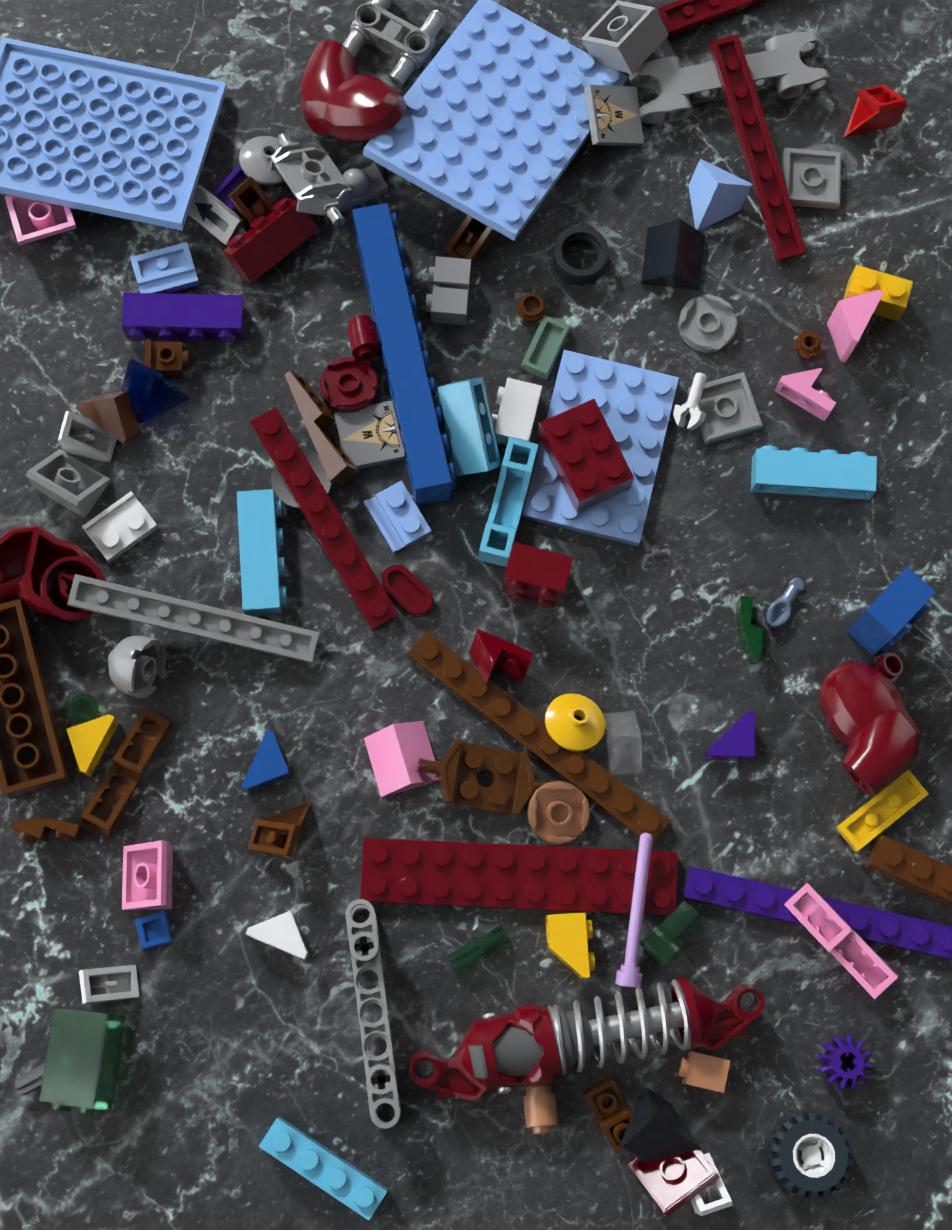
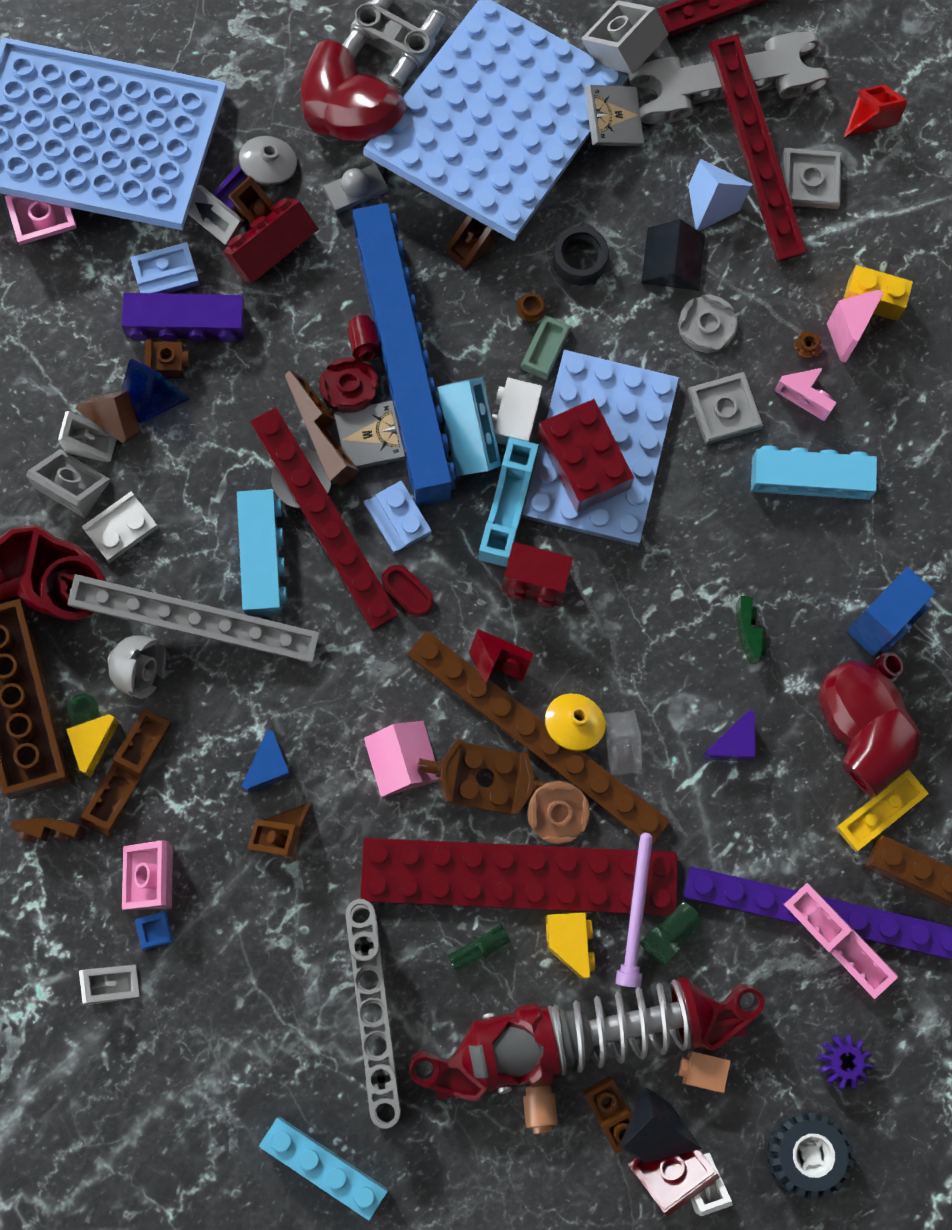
clear green piece [14,1008,126,1115] -> none
white slope [246,911,309,961] -> none
light grey plate [270,133,352,227] -> none
light grey piece [425,256,471,326] -> none
white bar [673,373,707,430] -> none
sand blue piece [766,578,804,628] -> none

